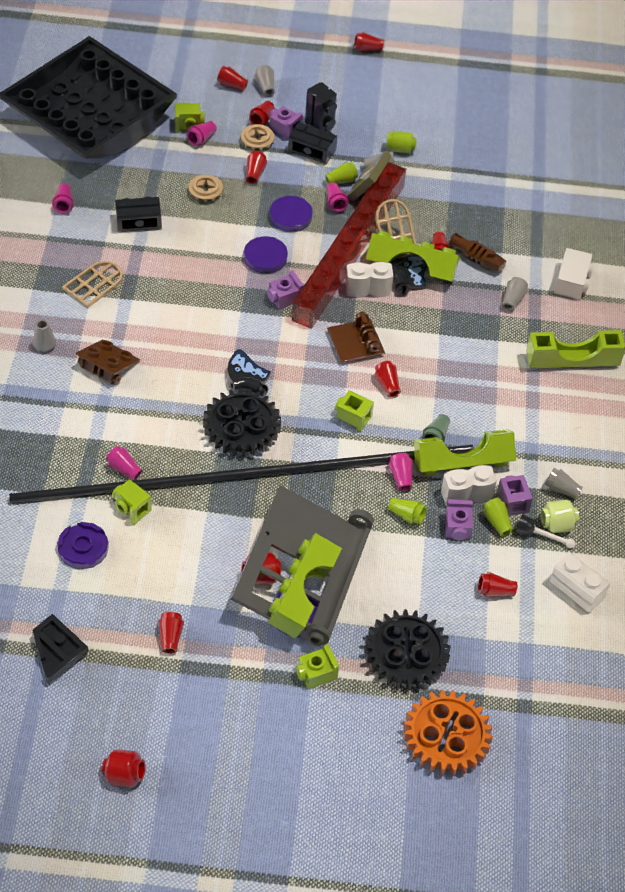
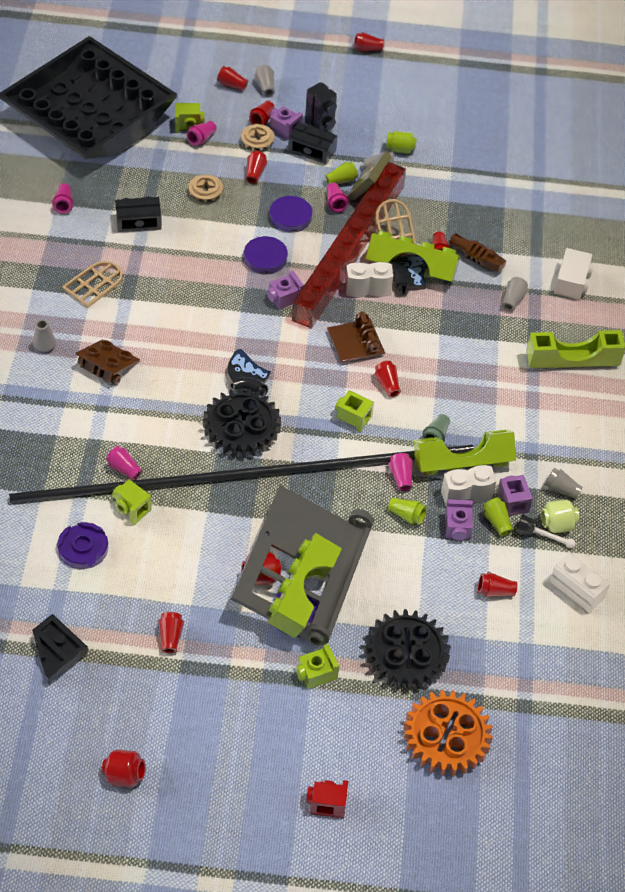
none -> red brick [306,780,349,819]

